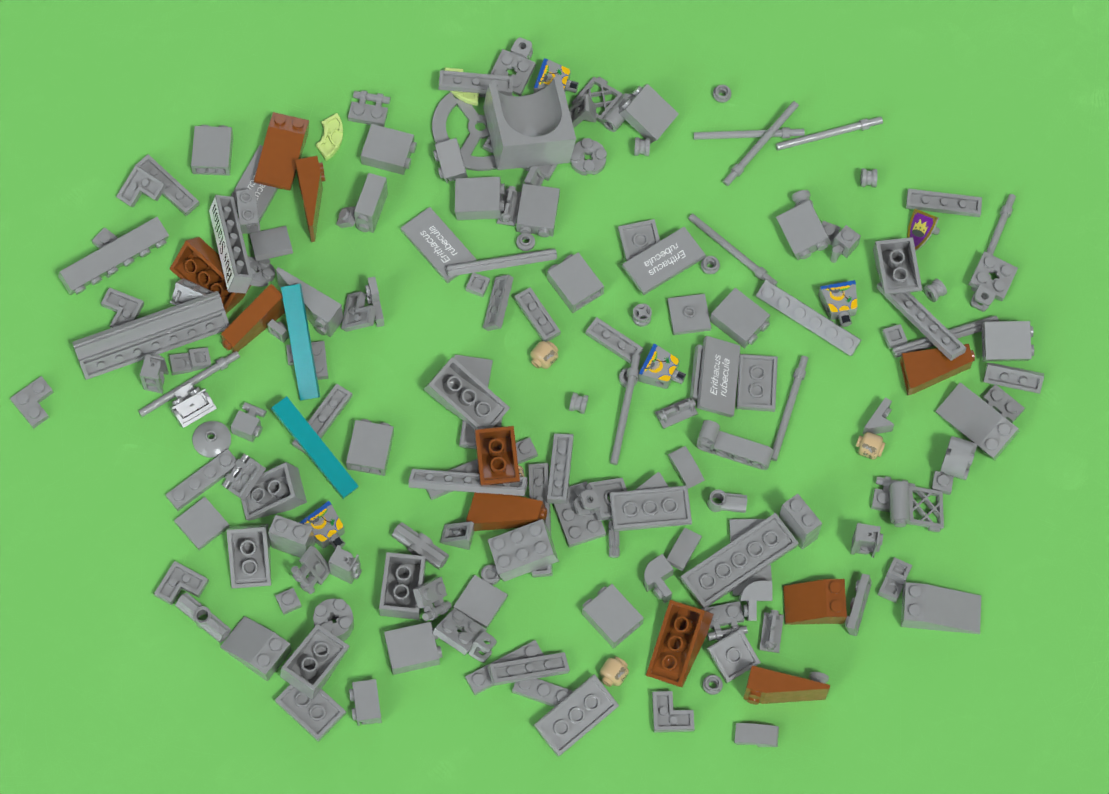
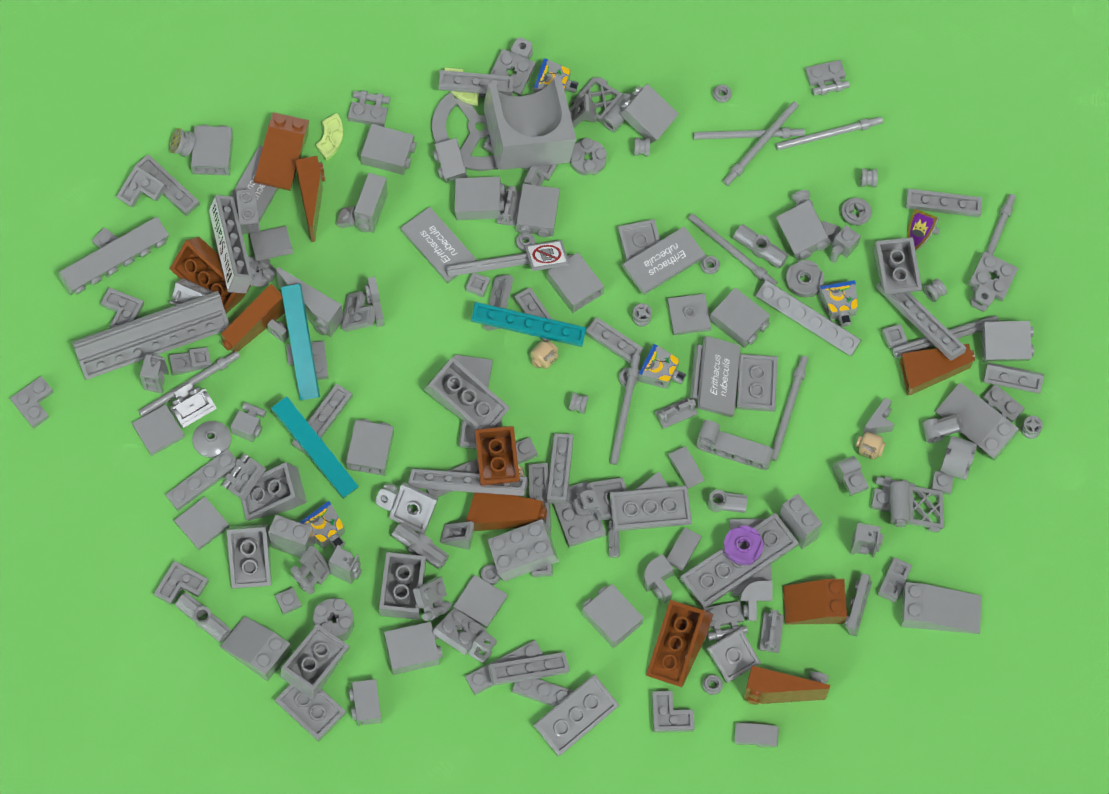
tan head [599,657,629,687] -> none
none -> light grey tile [132,404,185,456]
none -> light grey wheel [170,128,195,157]
none -> light grey plate [375,482,439,534]
none -> teal tile [471,302,586,347]
none -> piece [525,240,569,271]
none -> medium lavender plate [724,525,764,566]
none -> light grey piece [733,224,789,269]
none -> light grey plate [786,260,824,297]
none -> light grey plate [805,60,849,96]
none -> light grey brick [832,456,869,496]
none -> light grey gear [842,198,872,226]
none -> light grey piece [923,414,963,443]
none -> light grey wheel [1021,416,1043,439]

